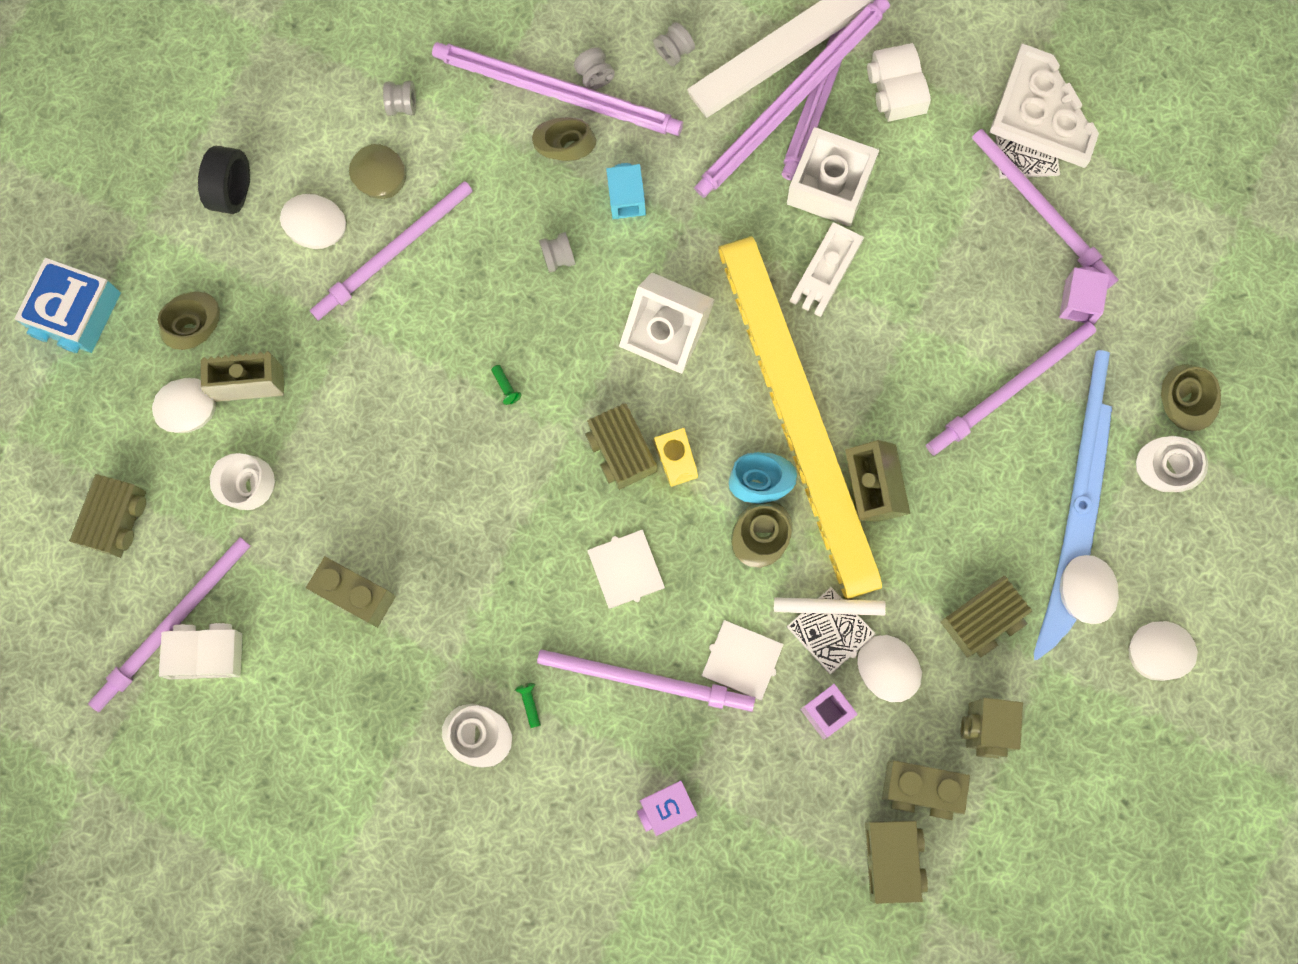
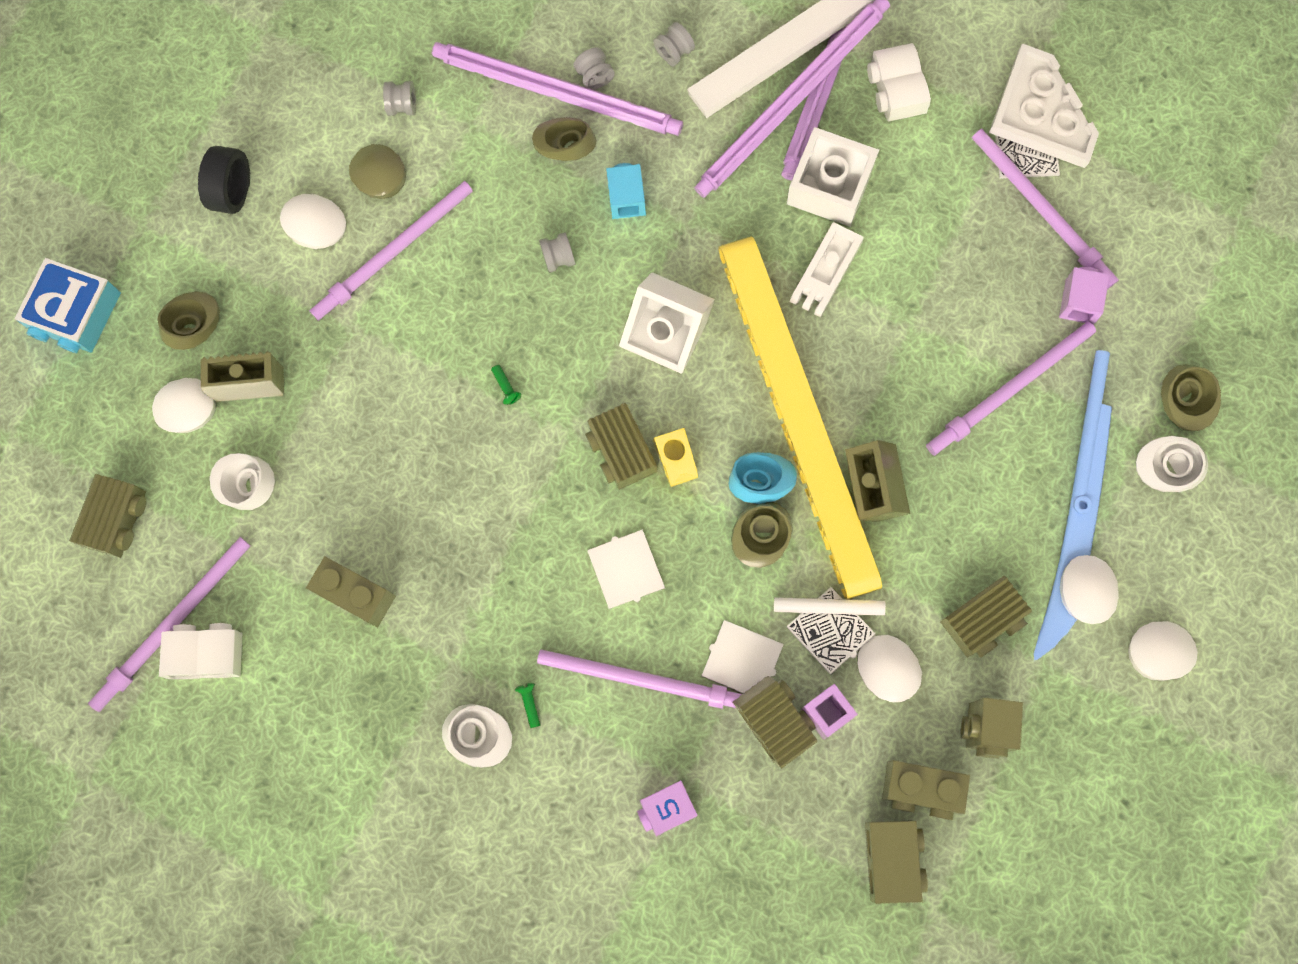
none -> olive brick [732,676,818,769]

